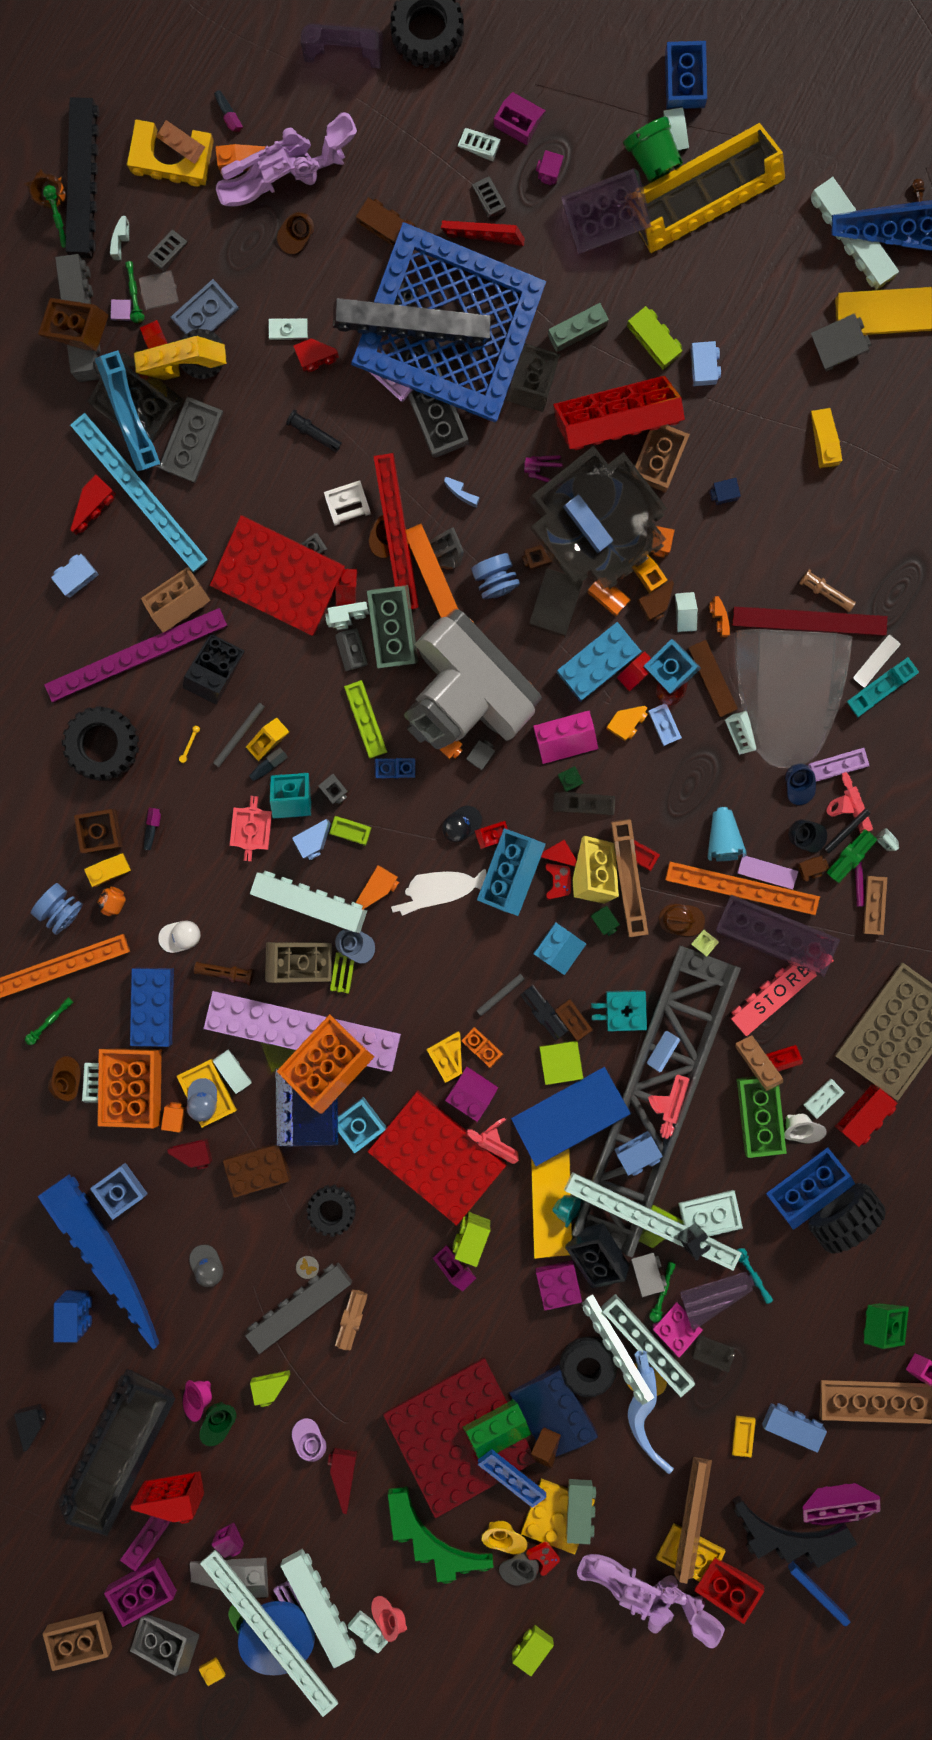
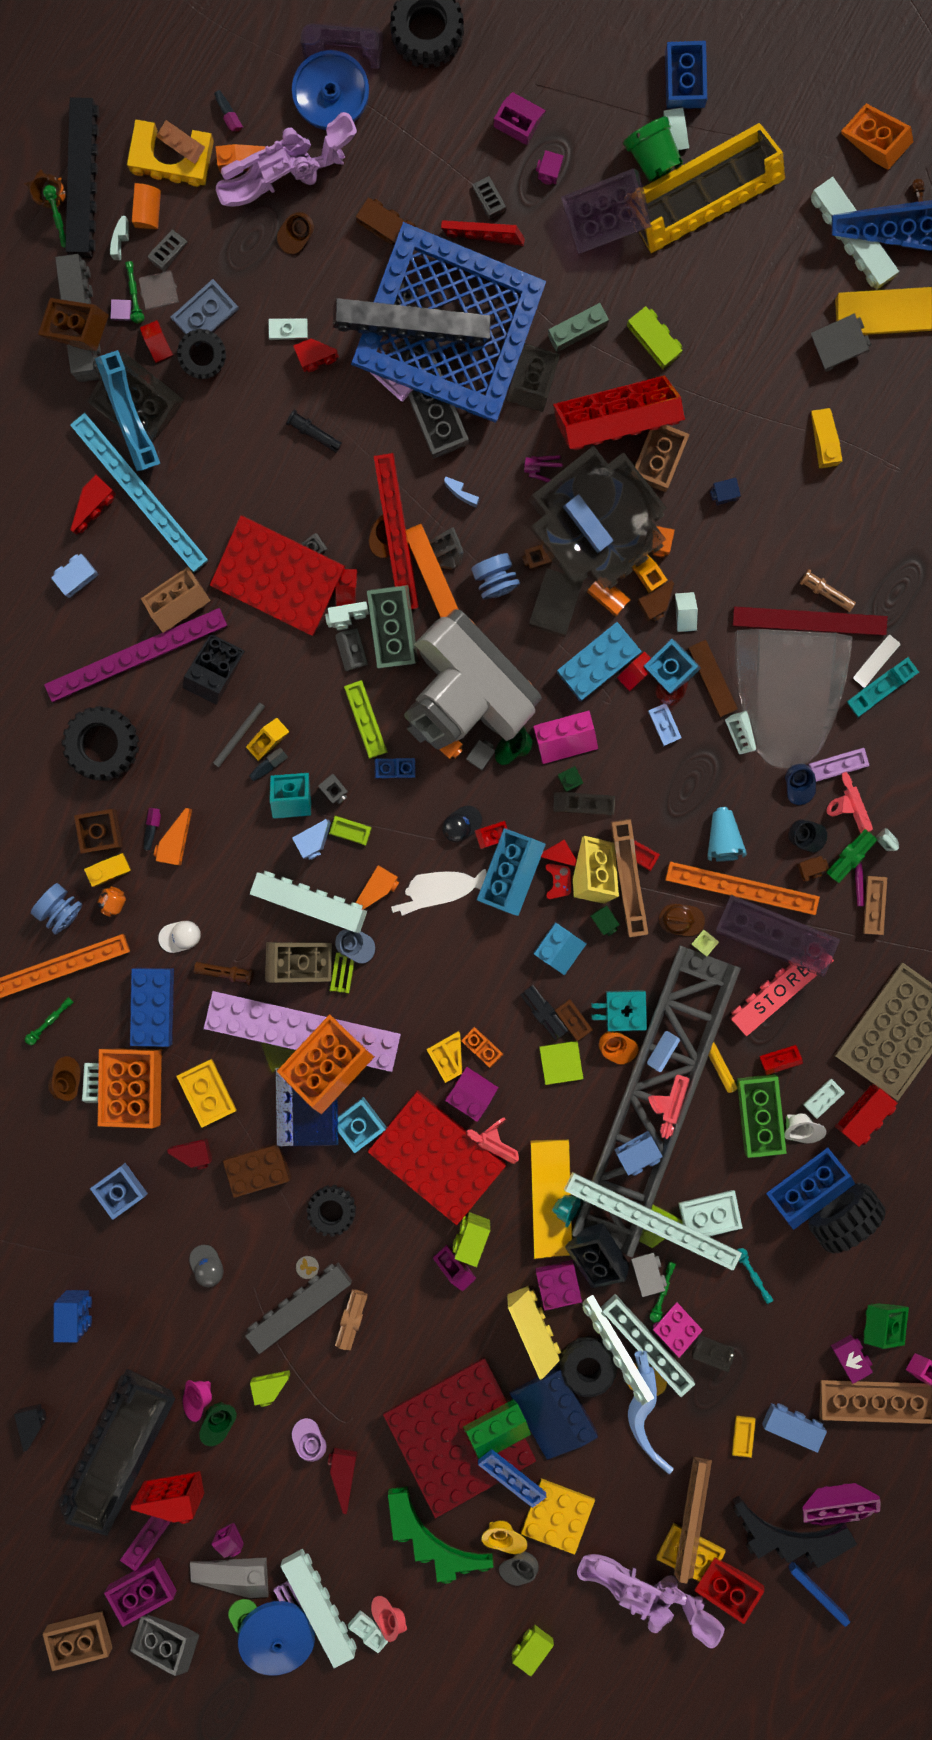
blue wedge [38,1174,159,1350] -> none
yellow arch [134,336,227,380] -> none
dark grey plate [159,397,224,483] -> none
orange brick [161,1102,186,1132] -> none
yellow hinge [179,726,200,763] -> none
sand blue cap [187,1078,217,1122] -> none
yellow plate [199,1658,225,1686] -> none
light aqua plate [200,1550,338,1717] -> none
light aqua slope [213,1049,252,1094] -> none
coral plate [230,796,272,861] -> none
white plate [324,480,371,526] -> none
light aqua slope [458,128,501,161] -> none
dark grey bar [476,974,525,1016] -> none
blue piece [511,1067,631,1166] -> none
red piece [526,1541,560,1576] -> none
reddish brown slope [531,1427,561,1469] -> none
sand green brick [566,1479,596,1544] -> none
light orange slope [606,706,648,741] -> none
black hinge [677,1224,711,1261] -> none
clear purple slope [680,1272,755,1331] -> none
light blue brick [690,341,721,386] -> none
orange slope [709,596,730,637] -> none
medium nougat plate [735,1035,783,1091] -> none
lavender tile [737,856,798,890] -> none
black bar [824,808,871,853] -> none
none -> orange brick [132,183,161,230]
none -> orange slope [154,808,192,865]
none -> blue dish [292,50,369,130]
none -> dark green piece [495,726,535,765]
none -> light yellow slope [507,1286,561,1379]
none -> orange cap [599,1031,638,1064]
none -> yellow axle [708,1042,738,1093]
none -> magenta brick [831,1334,873,1384]
none -> orange slope [841,103,913,170]

